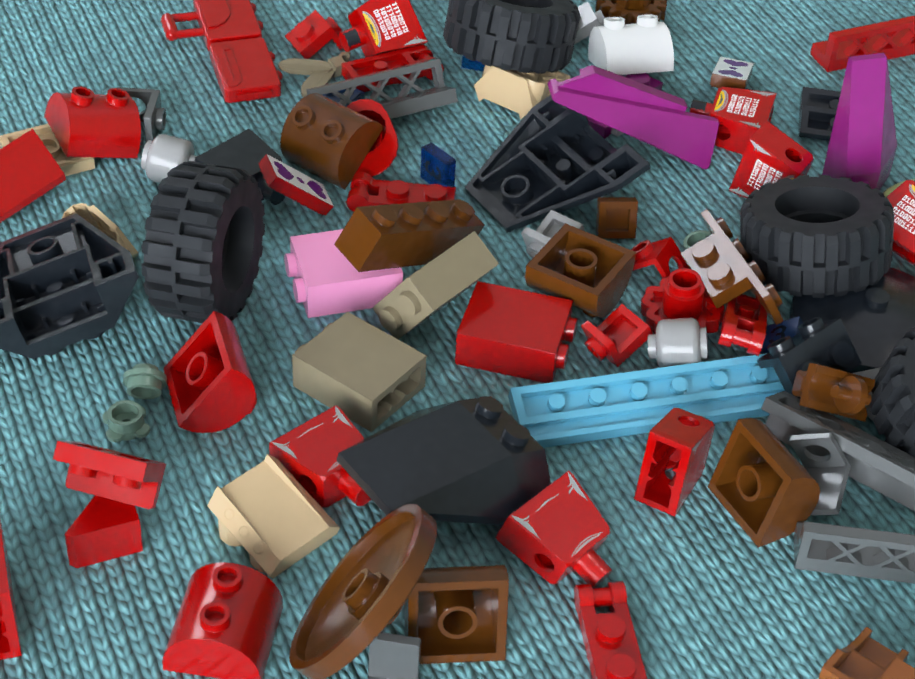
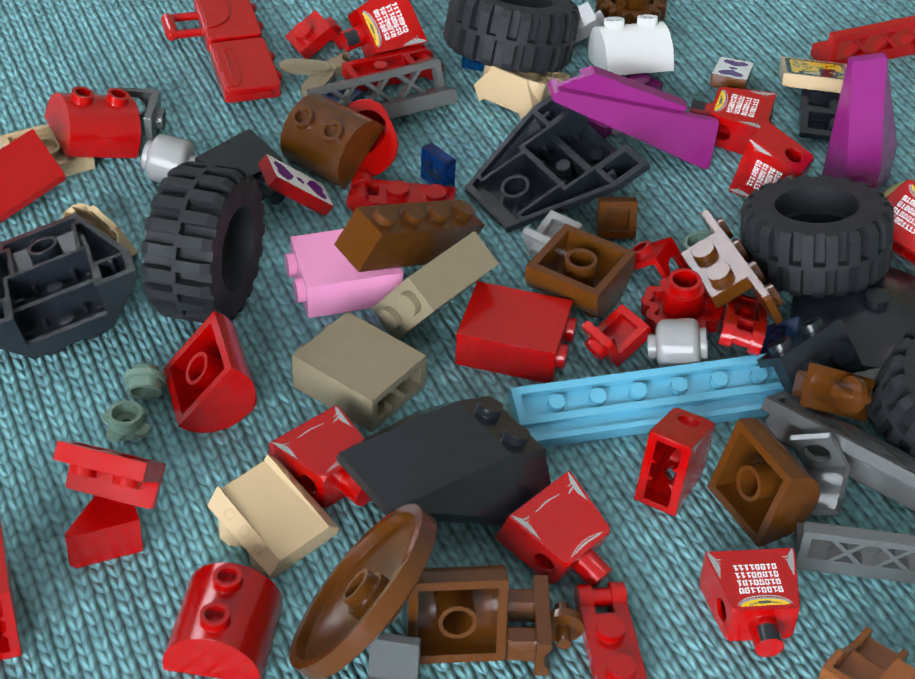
none -> reddish brown hips [506,575,584,676]
none -> red torso [699,548,800,657]
none -> tile [779,56,847,93]

